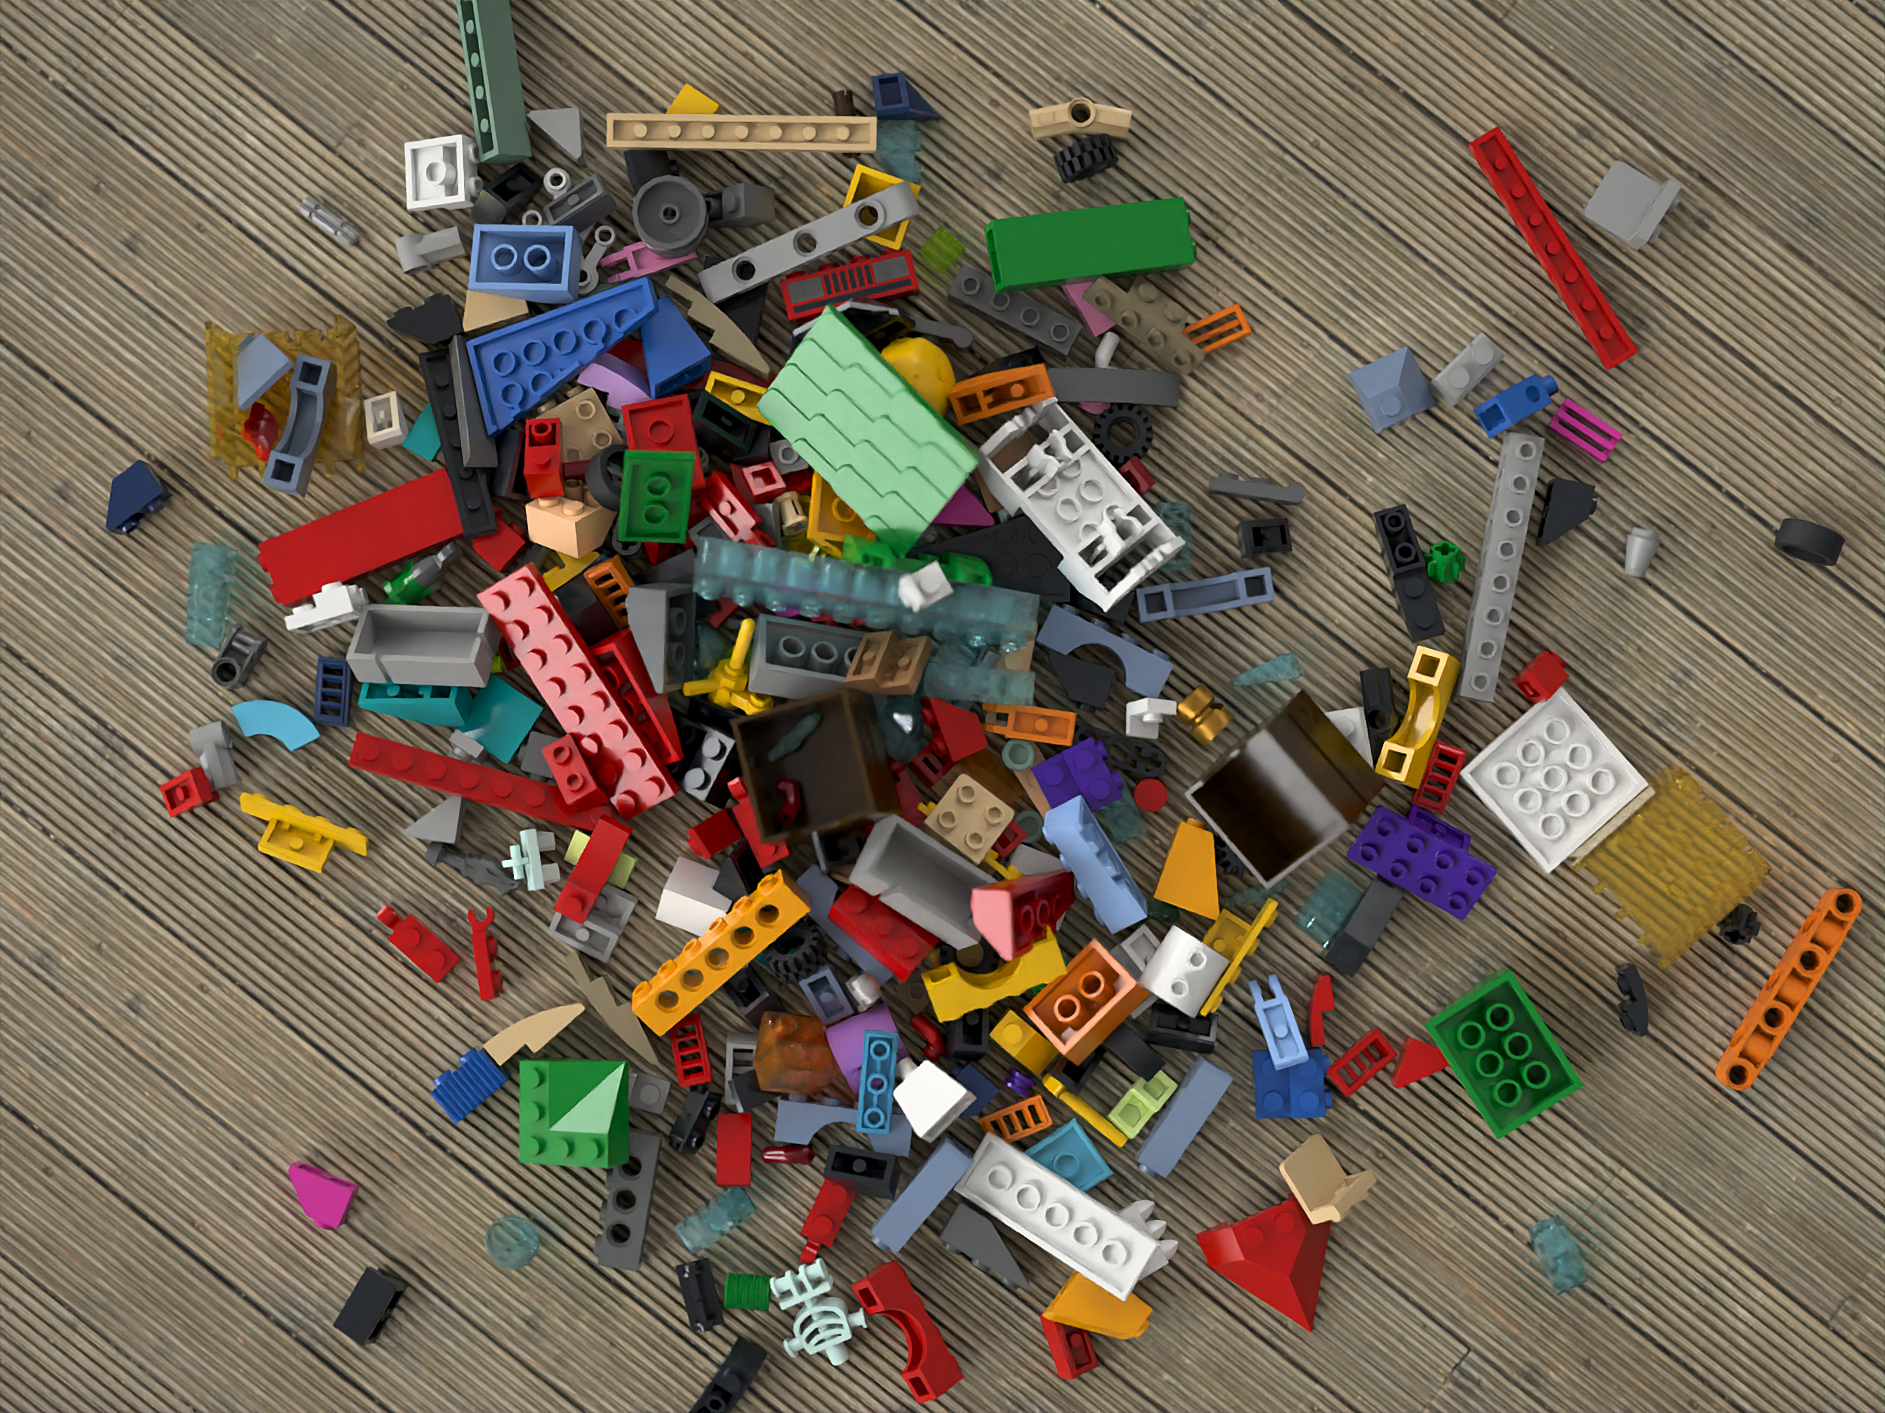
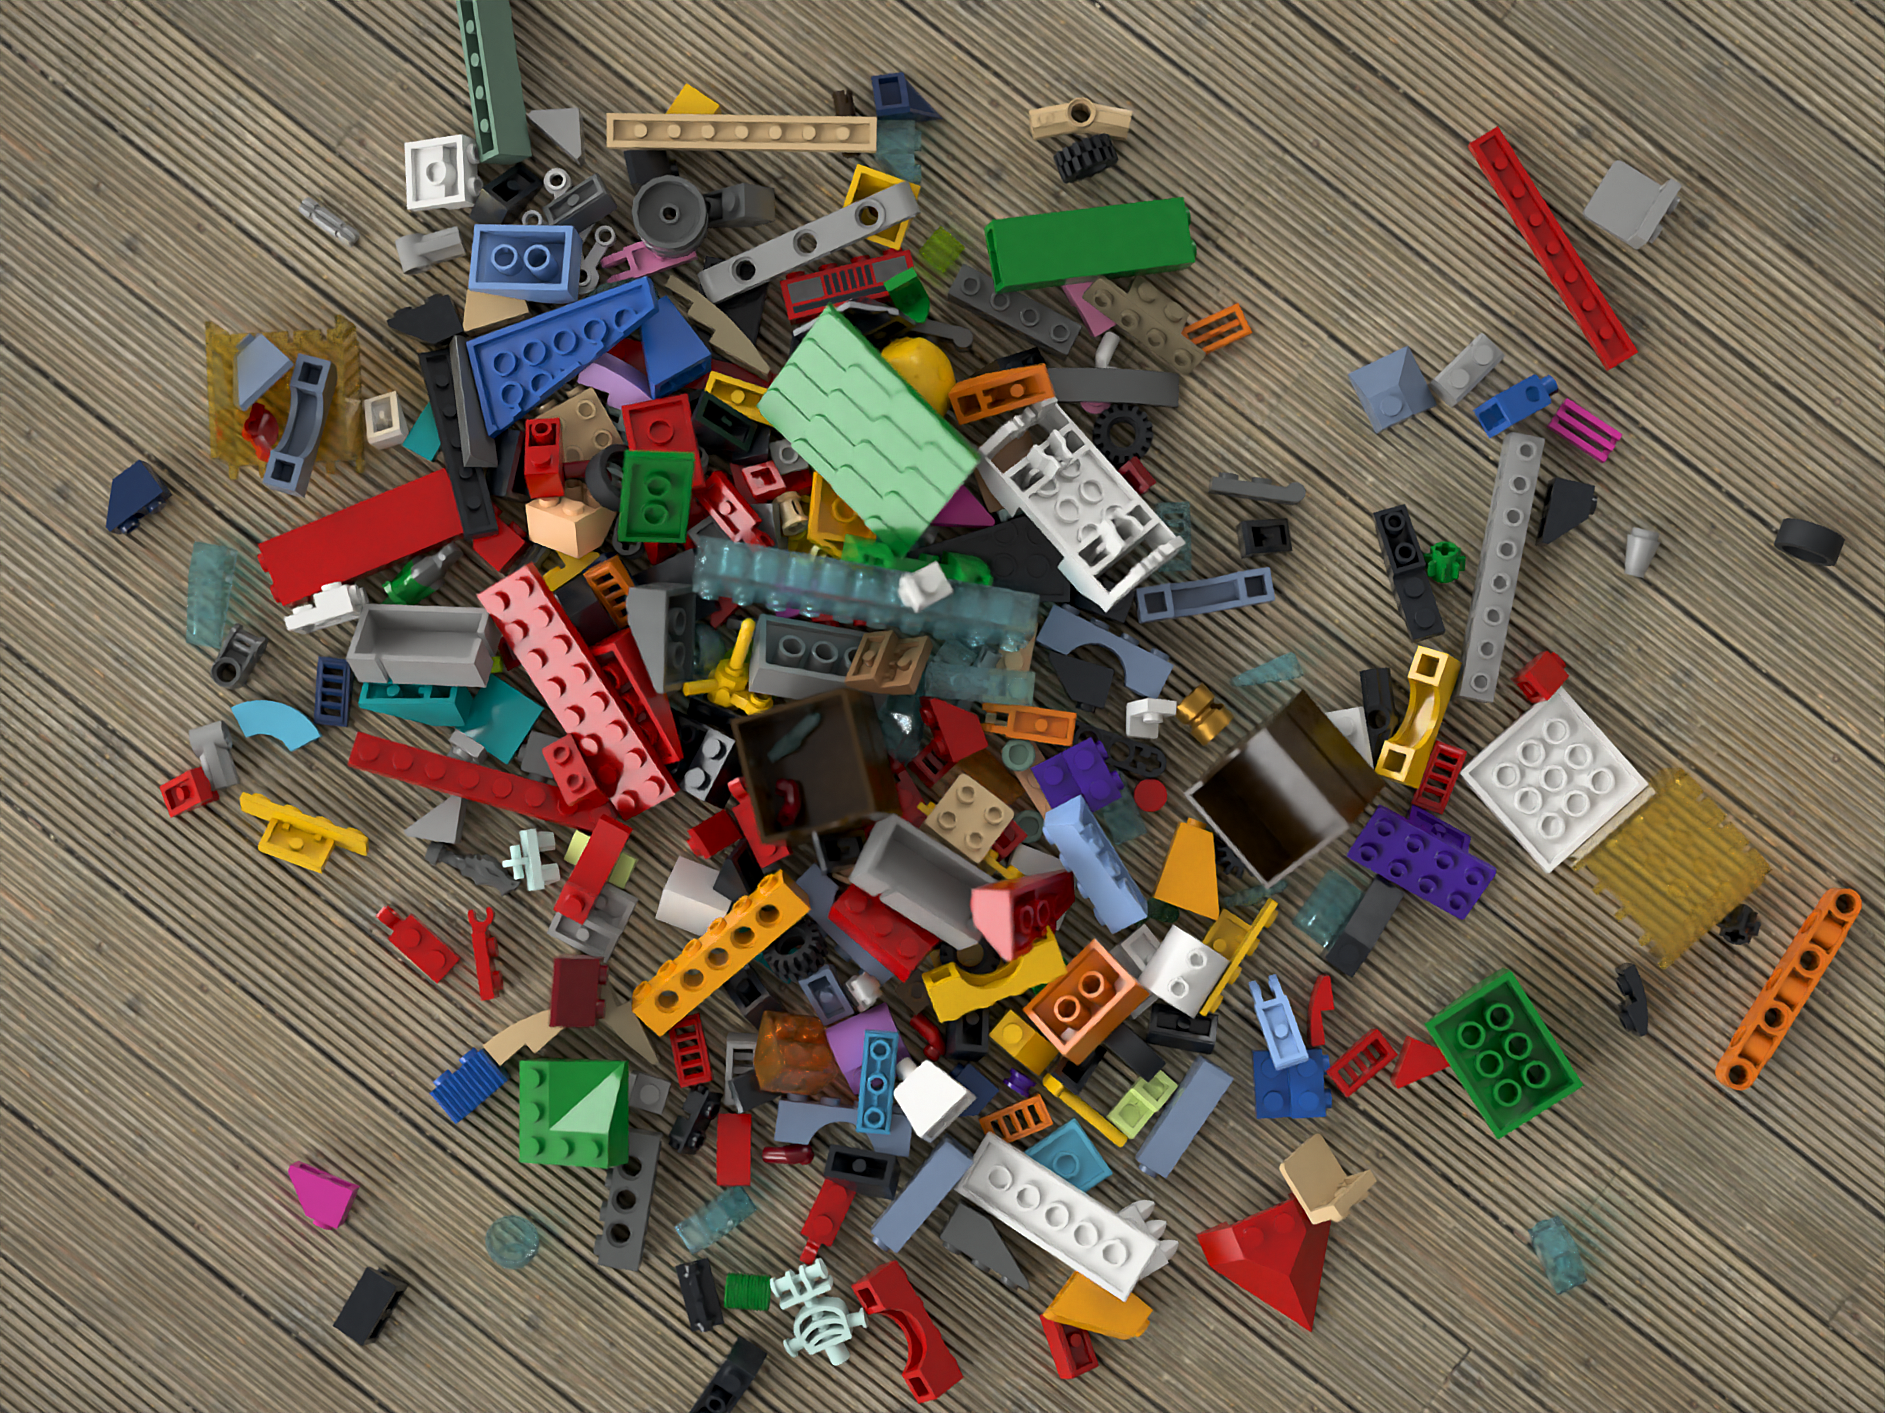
none -> dark red slope [549,954,609,1027]
none -> green plate [883,267,930,324]

